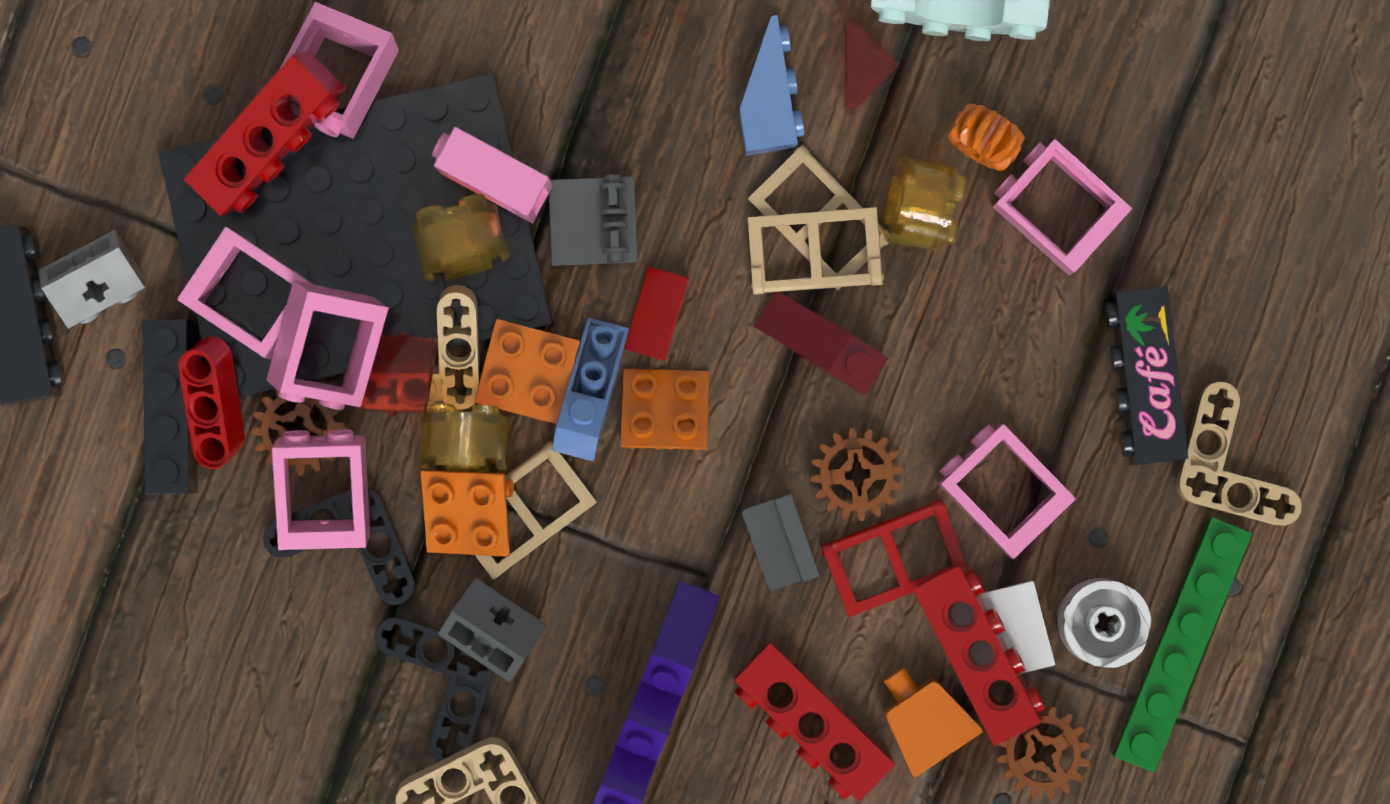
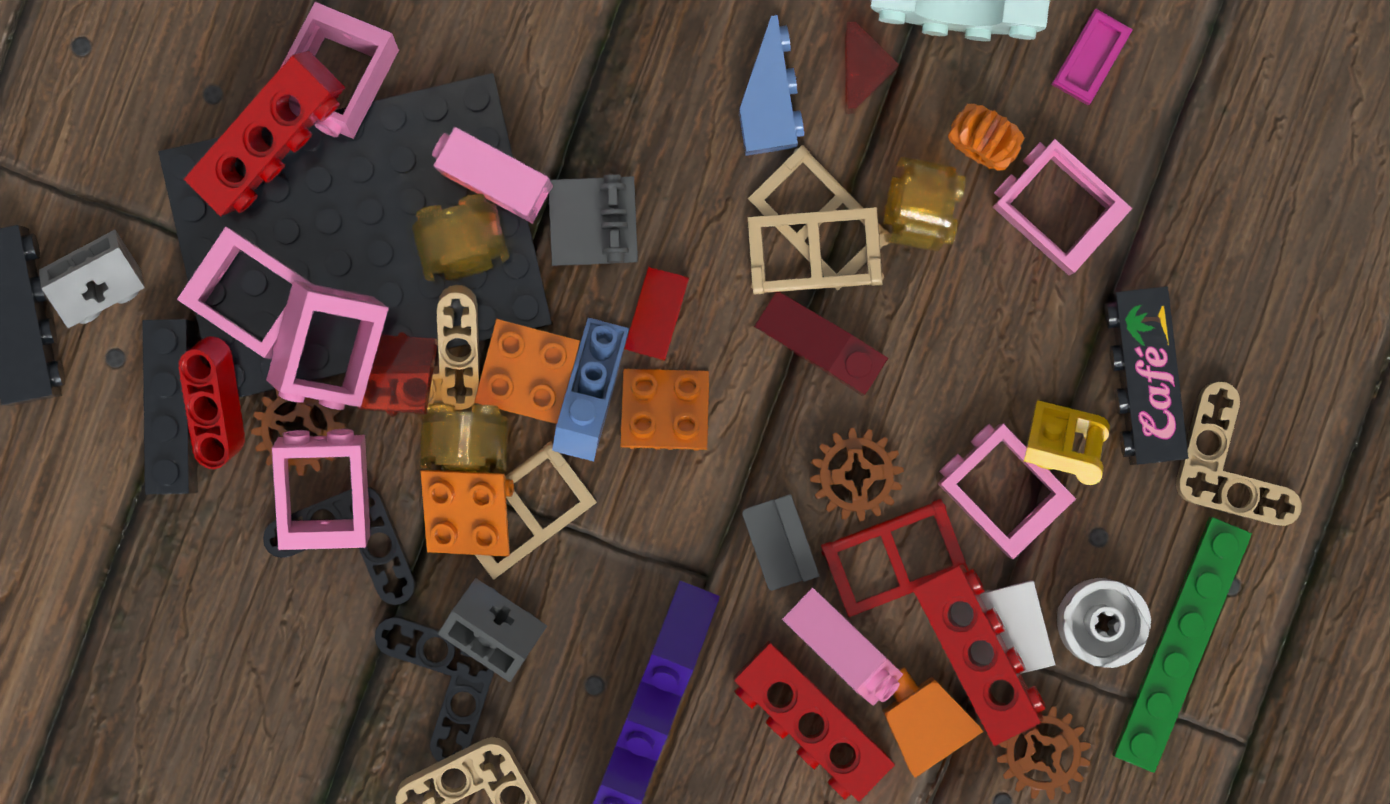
none -> bright pink window [782,588,903,706]
none -> yellow plate [1024,400,1110,485]
none -> dark pink tile [1051,8,1133,105]

